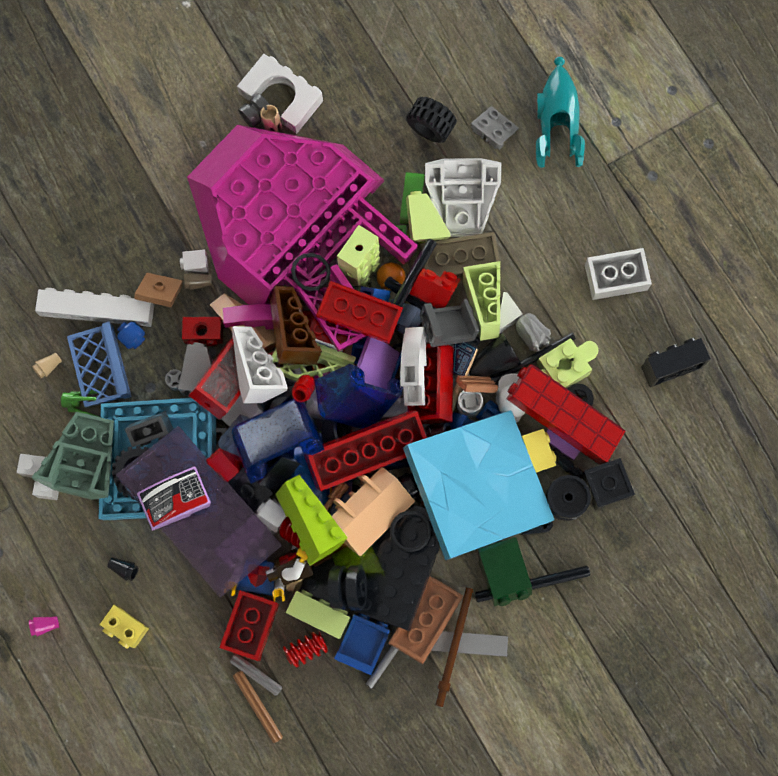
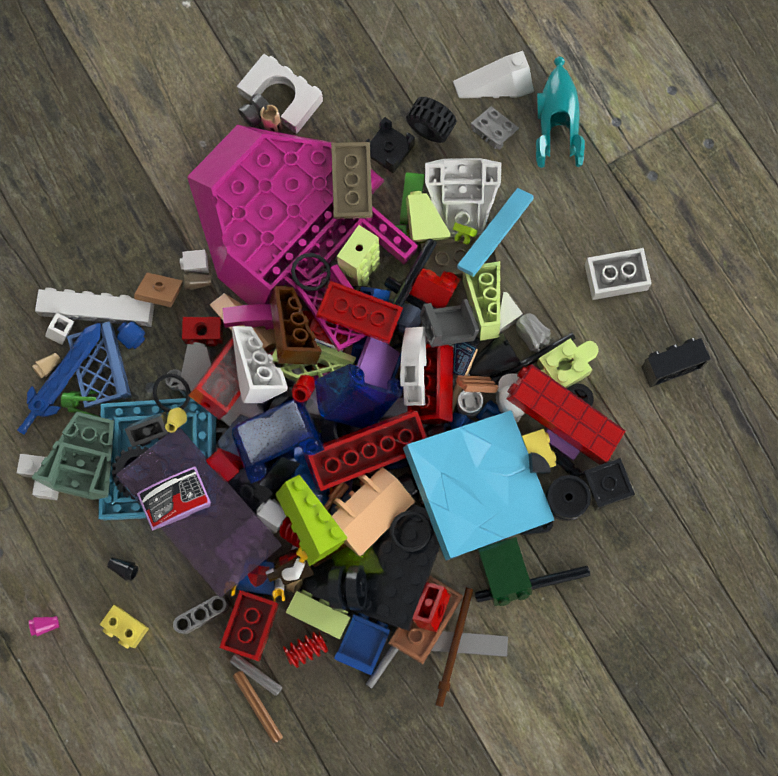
orange hair [377,262,406,291] -> none
none -> blue sword [17,323,101,435]
none -> white brick [45,313,74,345]
none -> black piece [153,373,190,412]
none -> light yellow cone [165,408,187,433]
none -> light grey beam [173,596,229,634]
none -> dark tan plate [331,142,373,219]
none -> black panel [366,117,415,173]
none -> red brick [412,582,451,633]
none -> white wedge [453,51,534,98]
none -> lime tile [453,222,478,245]
none -> medium azure tile [457,188,534,277]
none -> black tile [529,452,551,474]

